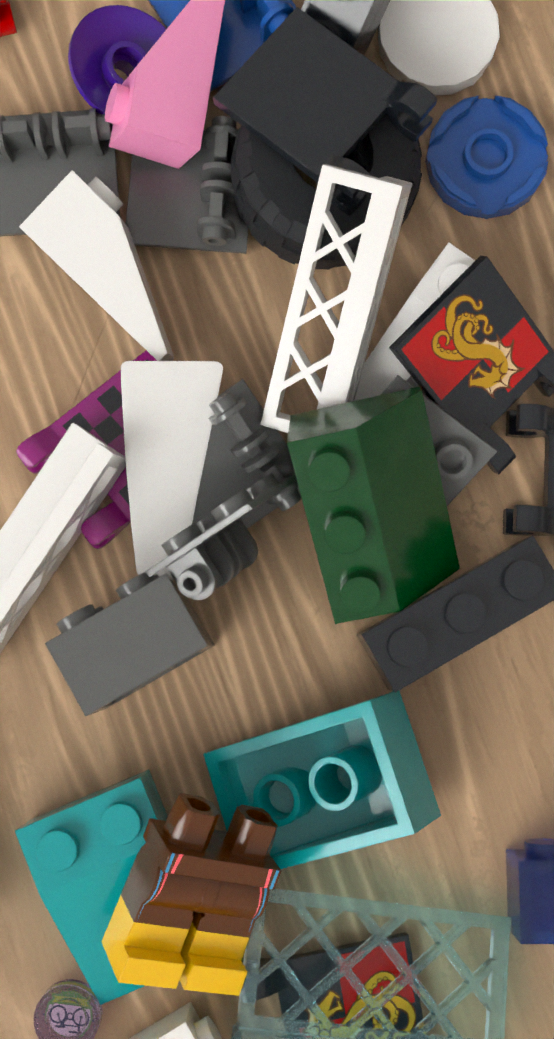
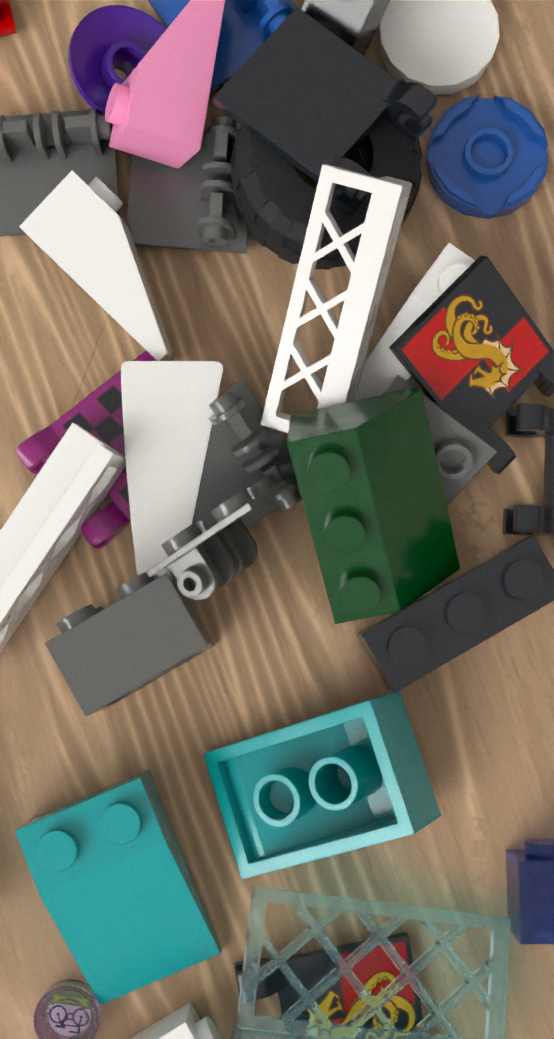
reddish brown hips [101,793,282,996] -> none

